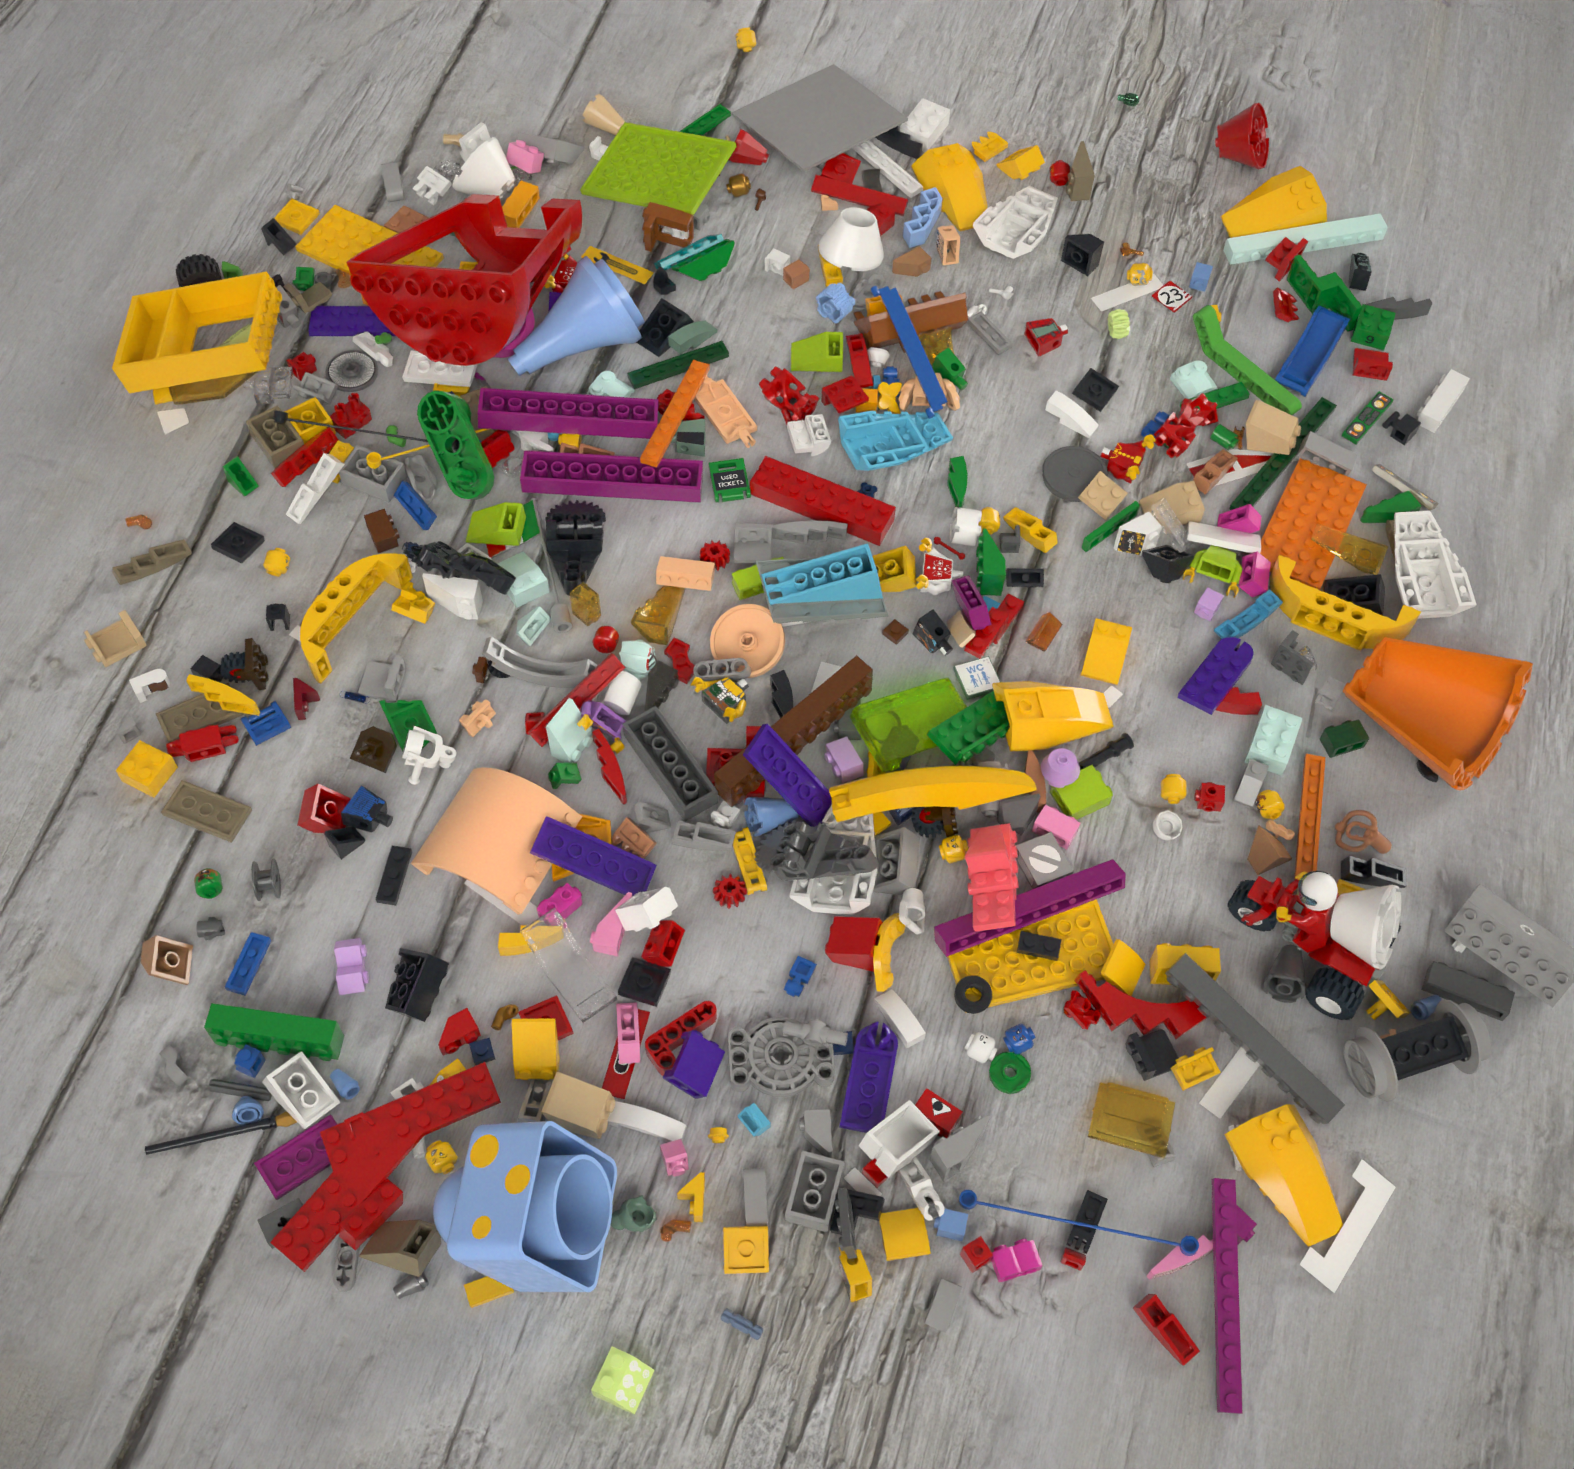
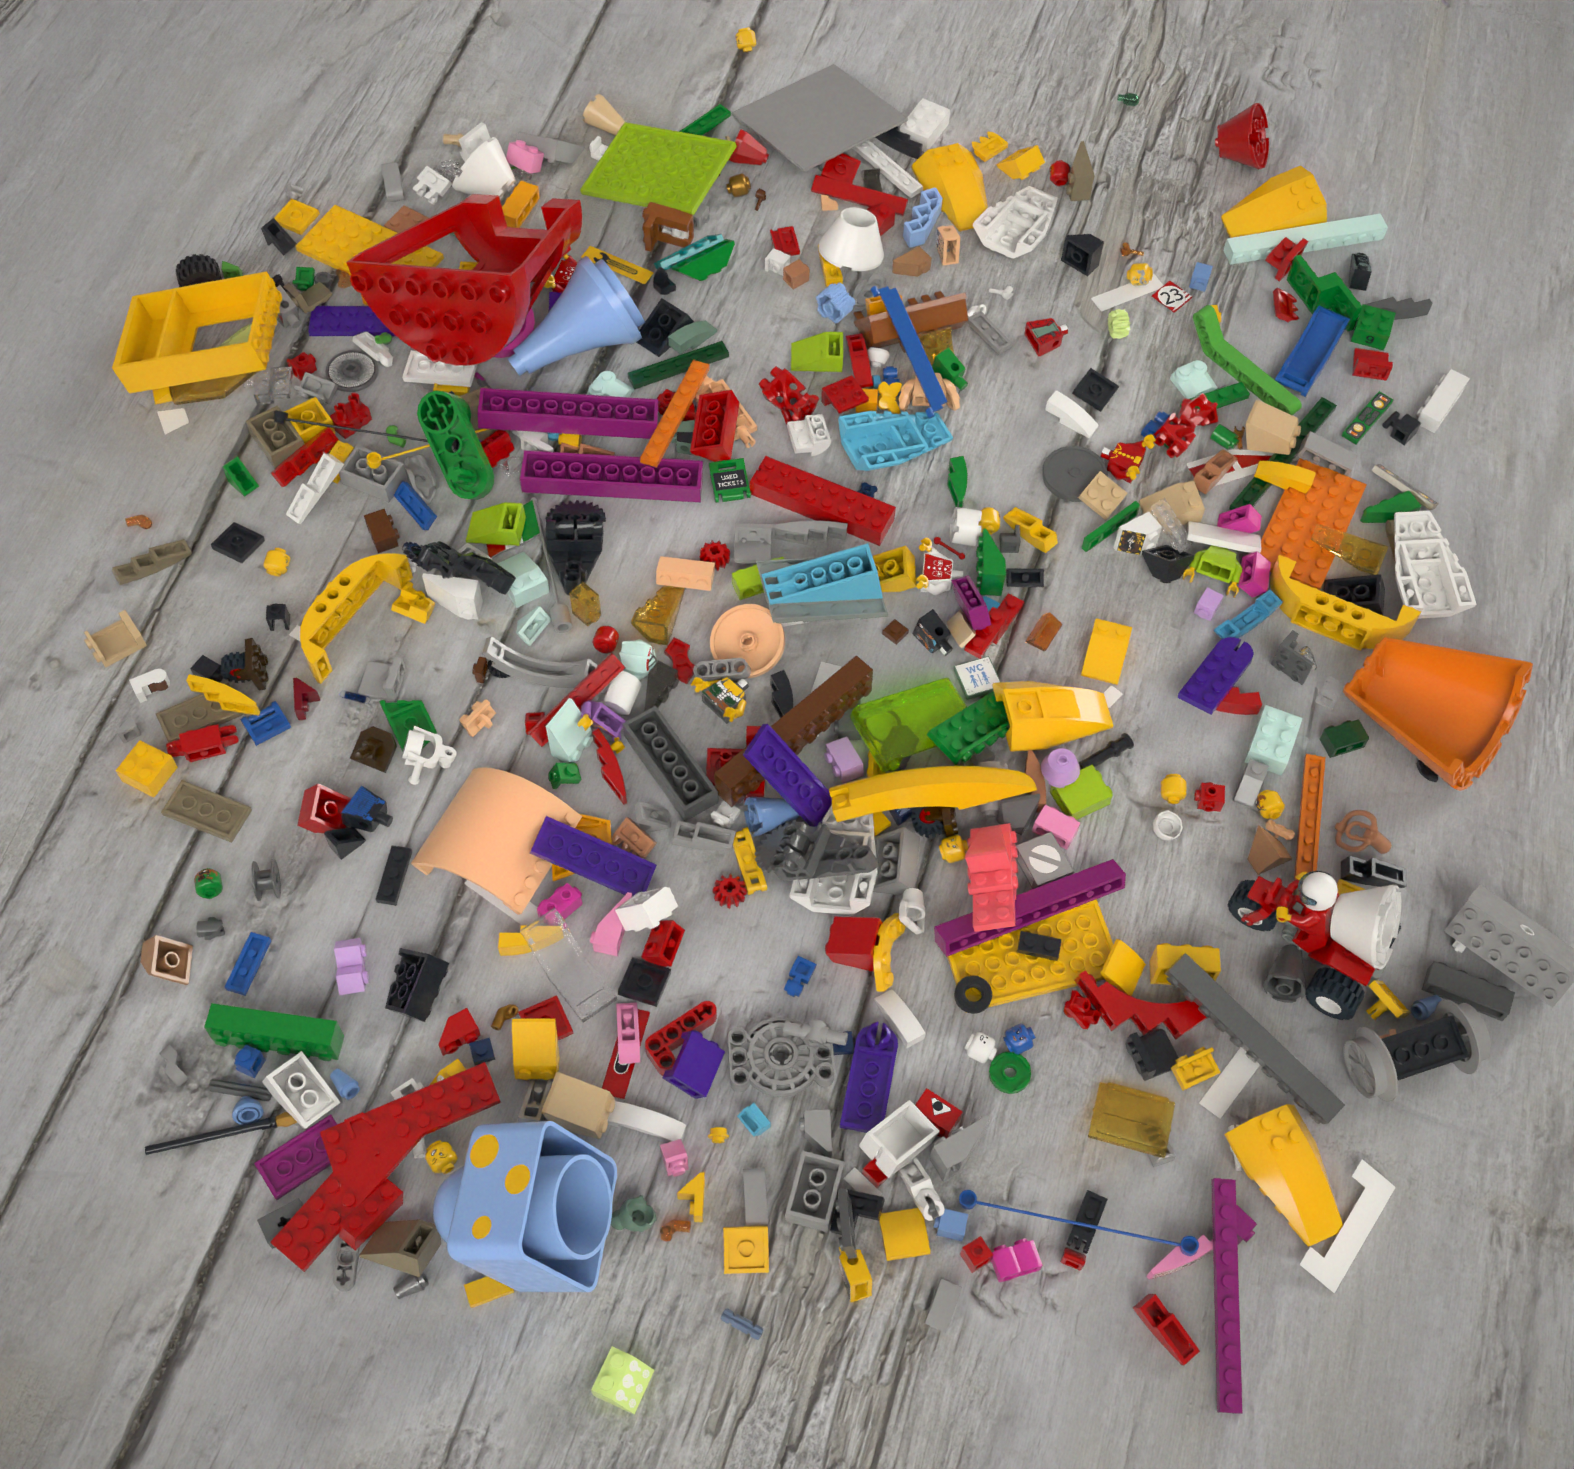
none -> red slope [690,390,740,462]
none -> red plate [770,226,800,256]
none -> yellow slope [1254,461,1316,494]

